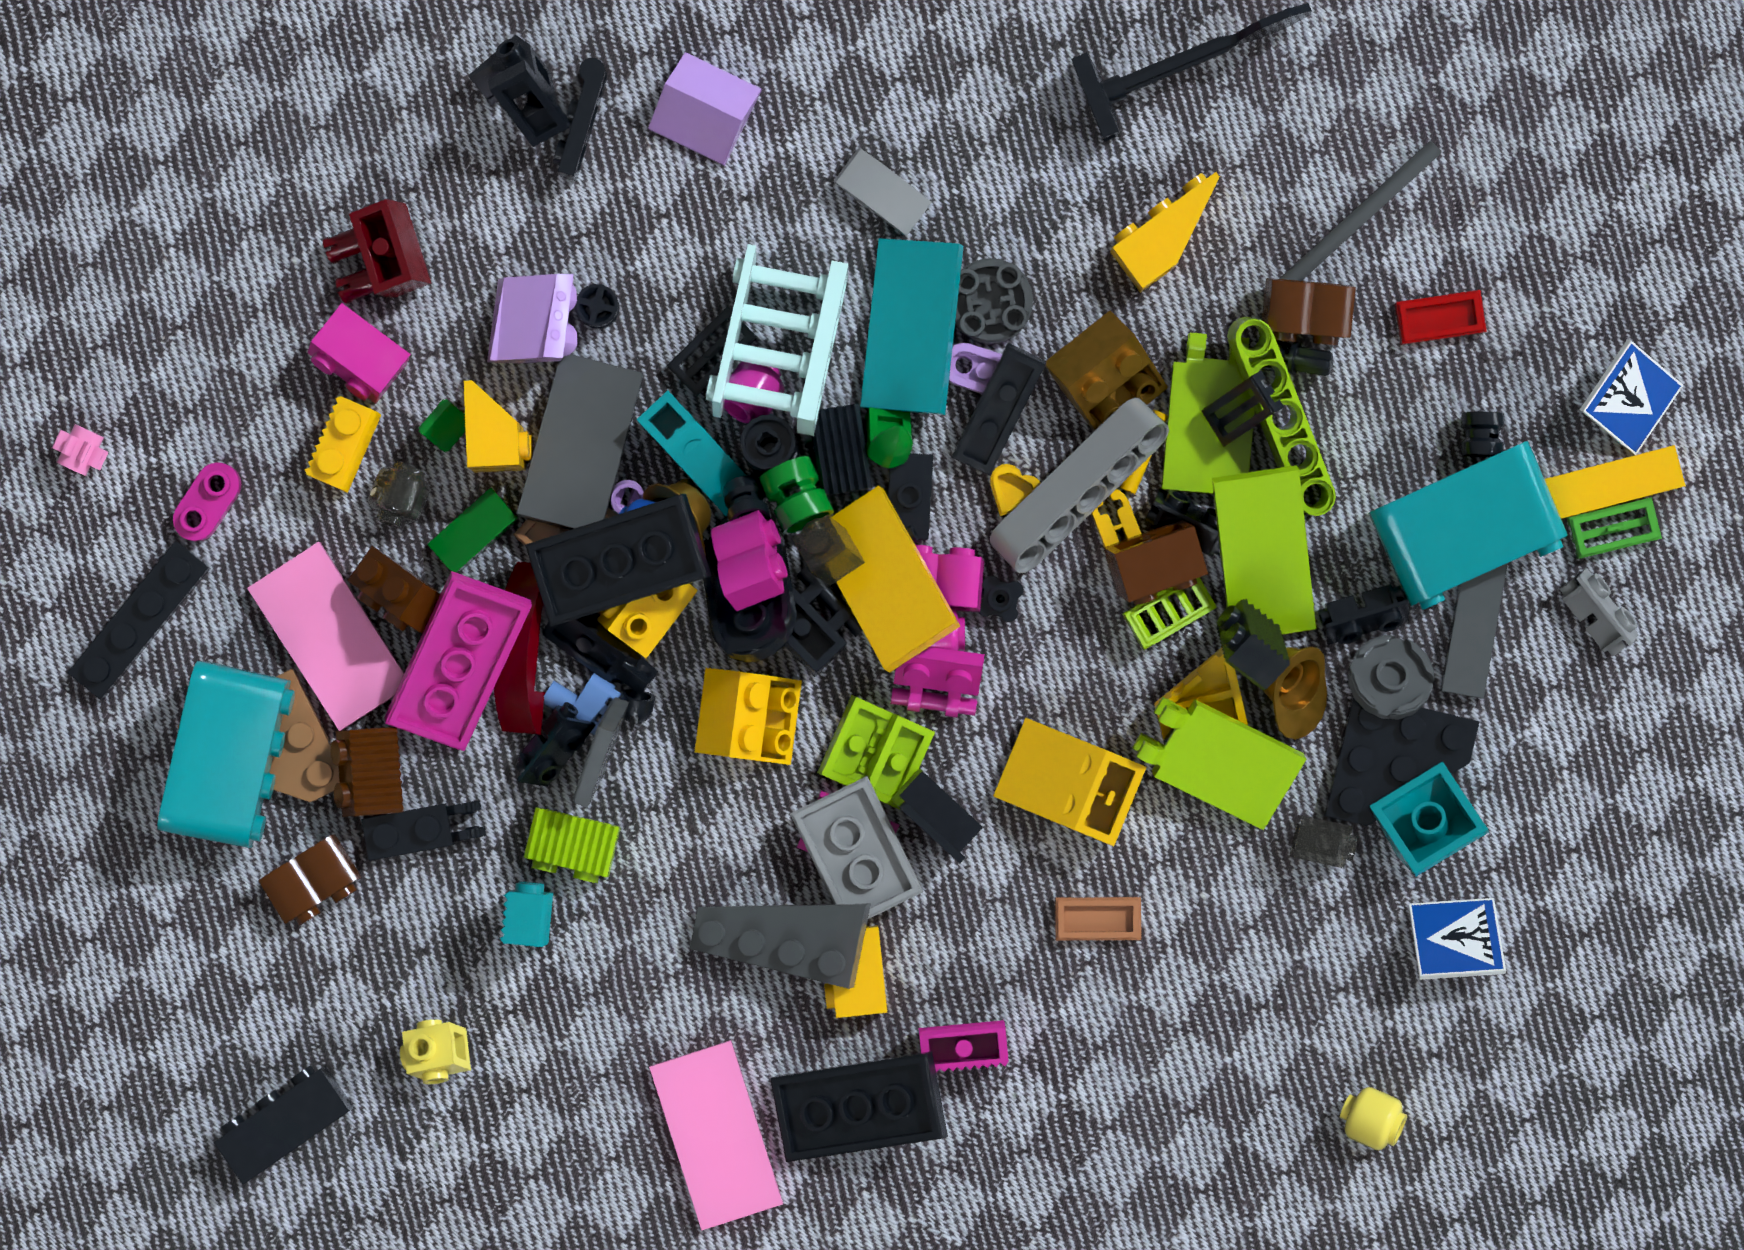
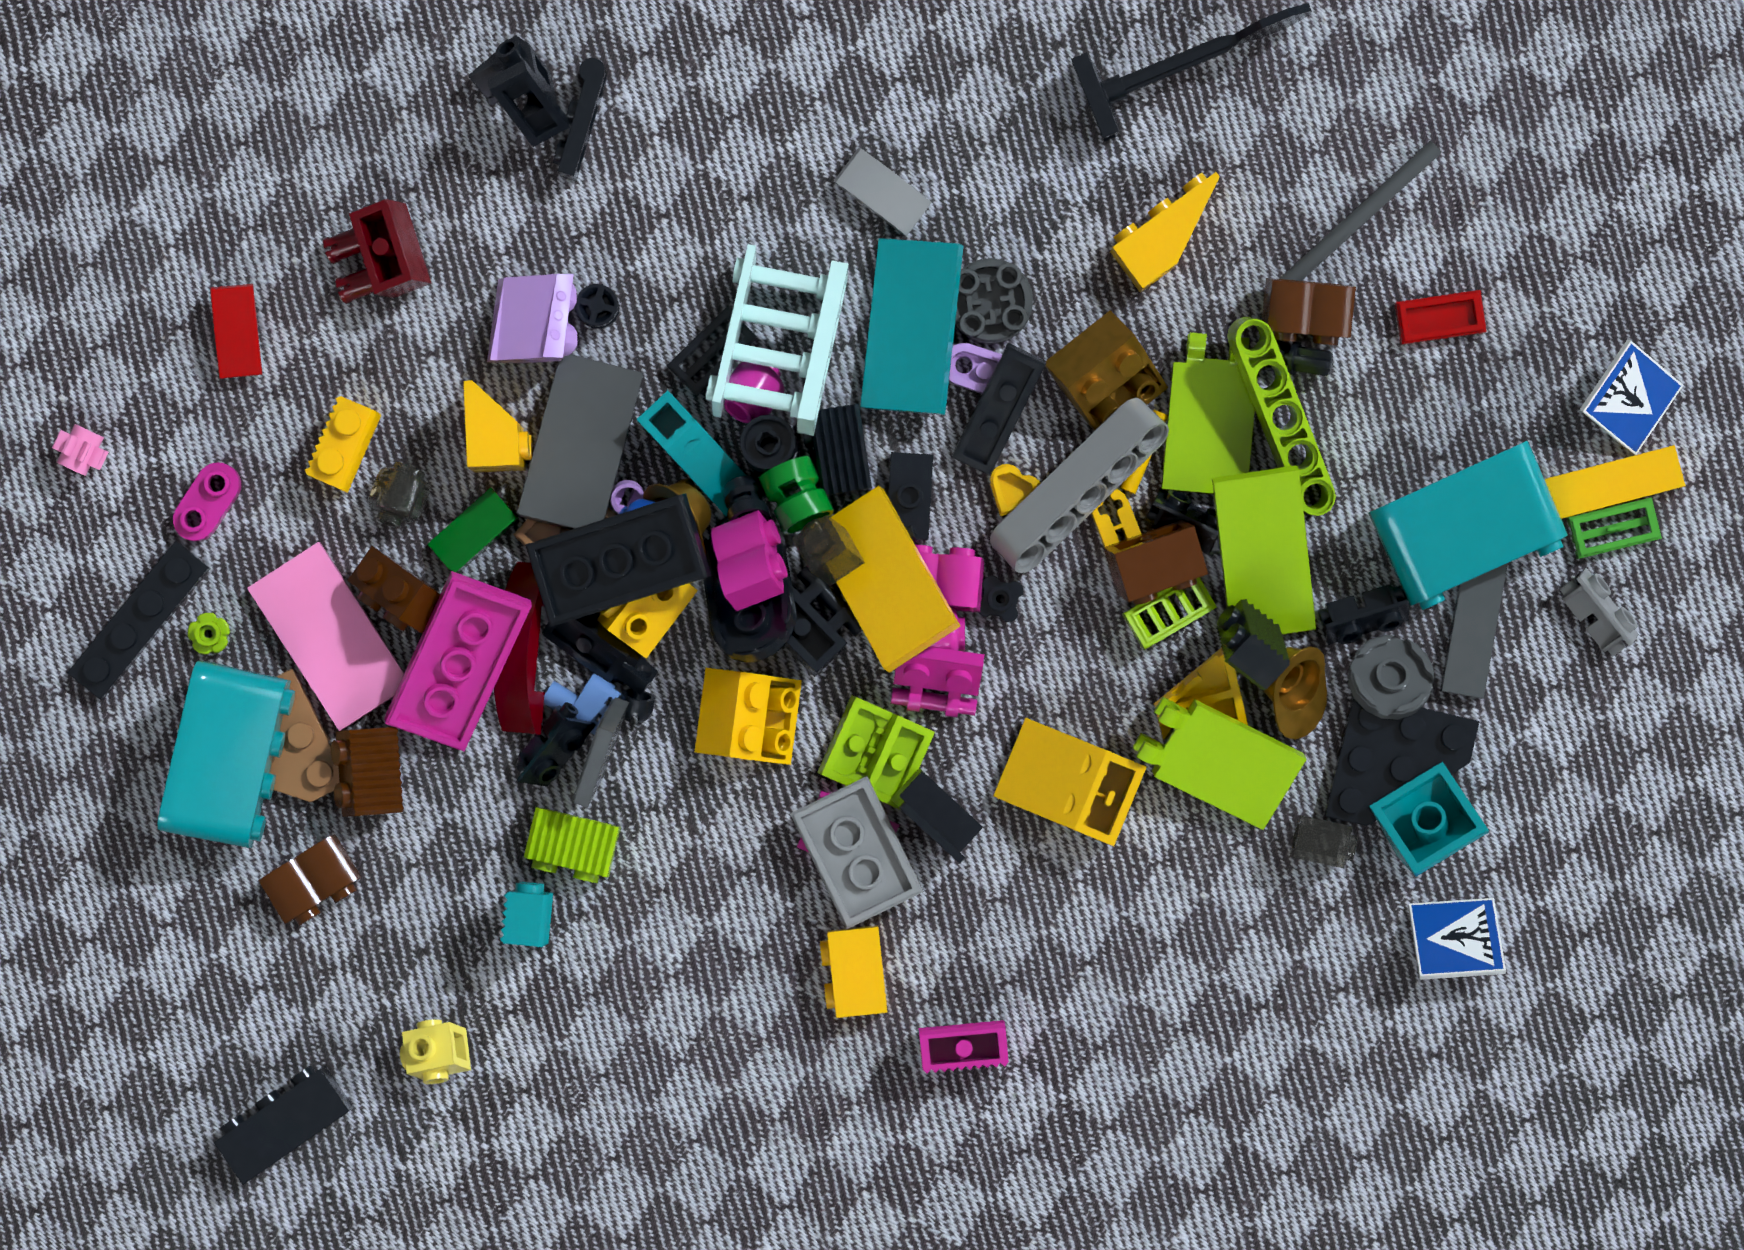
dark pink brick [307,303,411,404] -> none
black hinge [361,800,486,861] -> none
green slope [419,399,466,452] -> none
lavender slope [648,52,762,166] -> none
bright pink tile [649,1040,783,1231] -> none
dark grey wing [690,903,871,989] -> none
black tile [770,1051,948,1162] -> none
green plate [865,408,913,468] -> none
nougat tile [1055,897,1141,941] -> none
black tile [1201,371,1284,447] -> none
light yellow head [1340,1087,1407,1151] -> none
black wheel [1460,411,1504,457] -> none
none -> lime plate [187,613,230,655]
none -> red slope [210,284,262,379]

